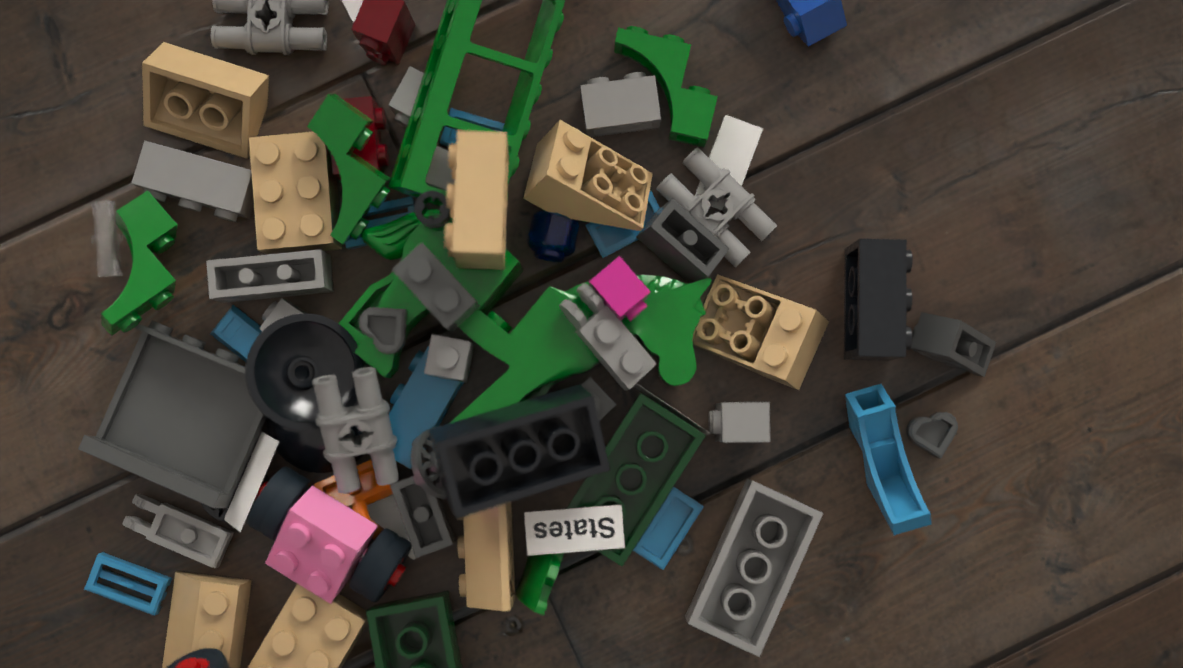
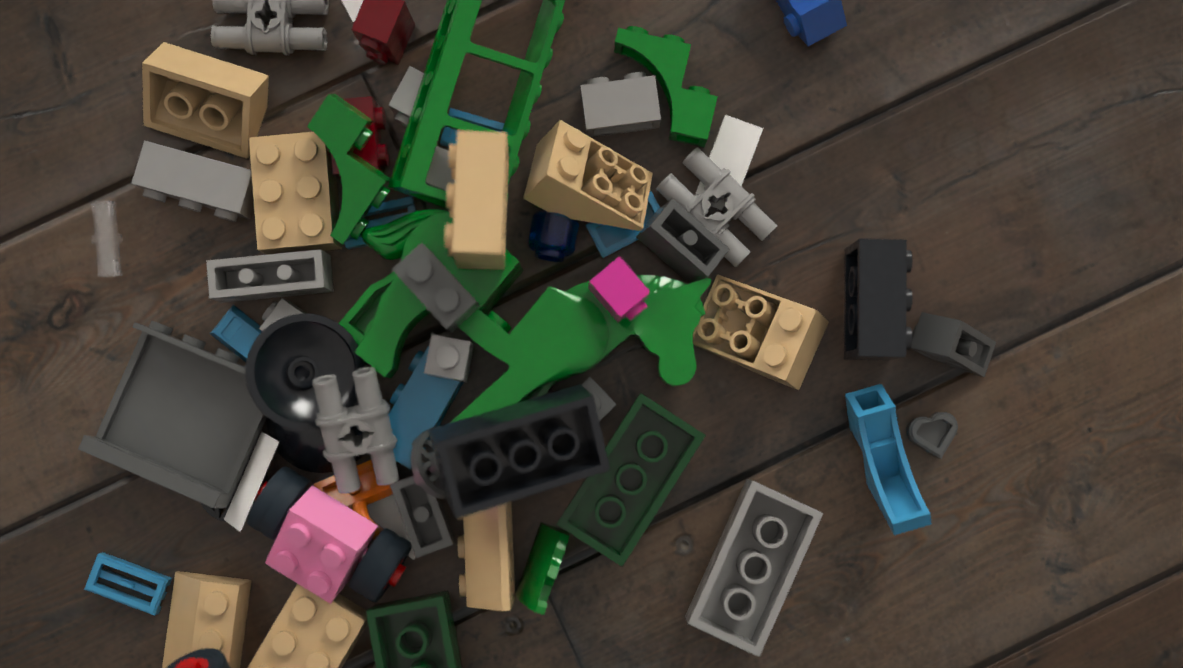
green arch [101,190,177,336] -> none
light grey hinge [122,494,234,568] -> none
dark grey tile [359,307,408,355] -> none
black bush [414,191,450,229] -> none
white sticker [524,505,625,556] -> none
light grey hinge [559,283,656,390] -> none
sticker [633,383,711,435] -> none
dark azure tile [633,486,704,570] -> none
light grey piece [708,402,770,442] -> none

